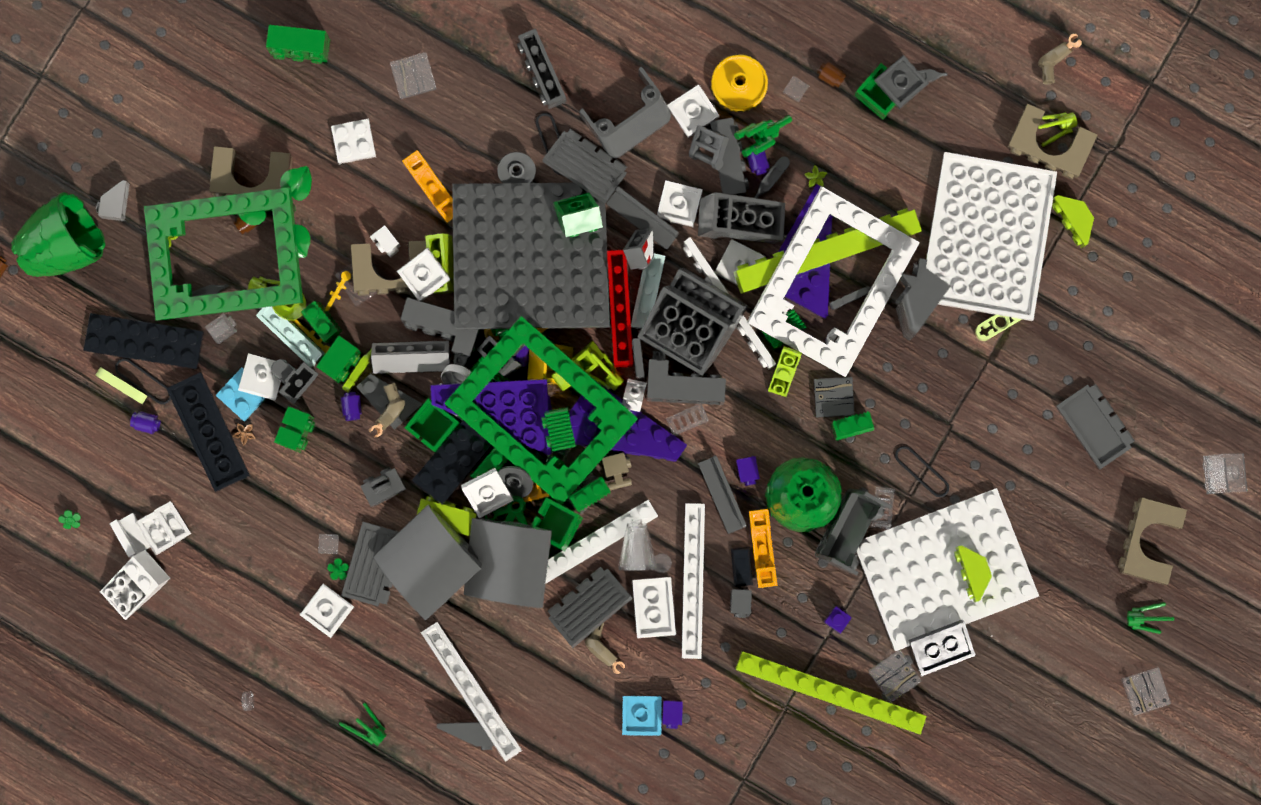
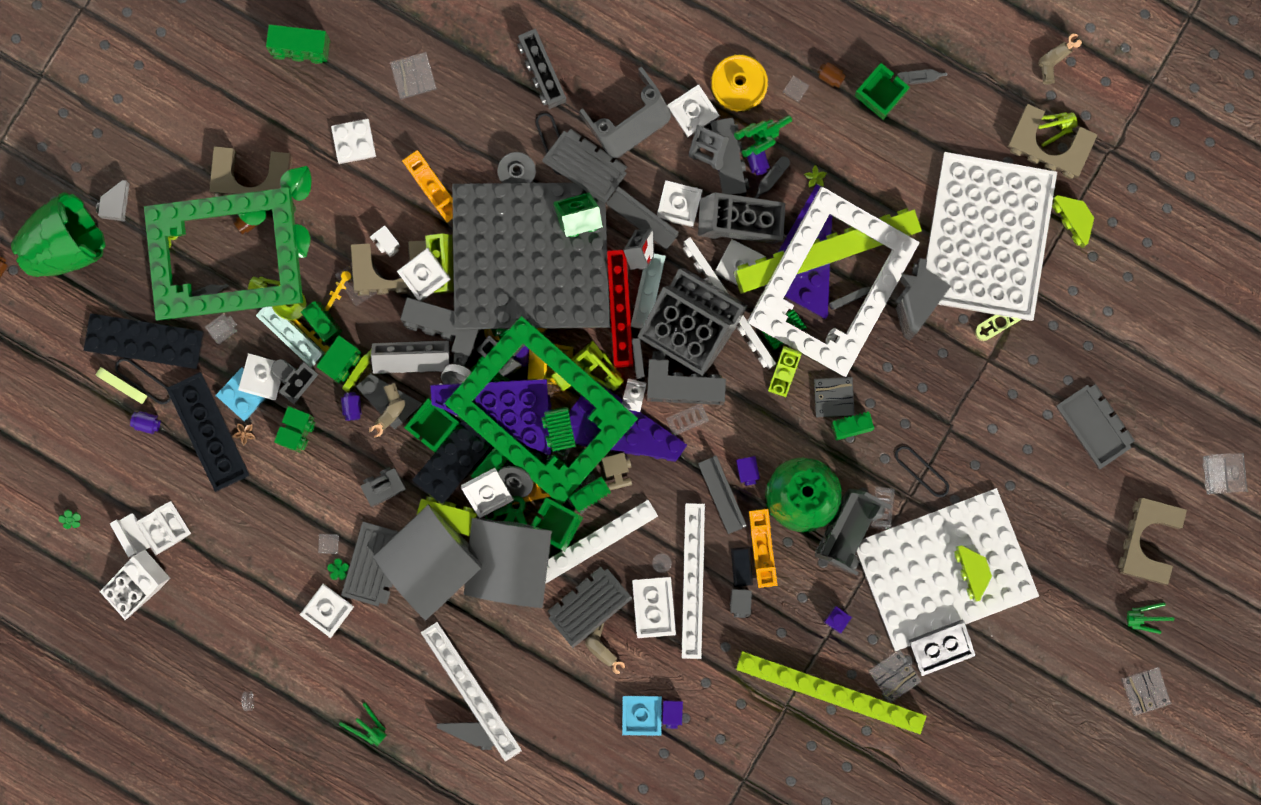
clear cone [618,519,657,570] -> none
dark grey tile [874,55,929,109] -> none

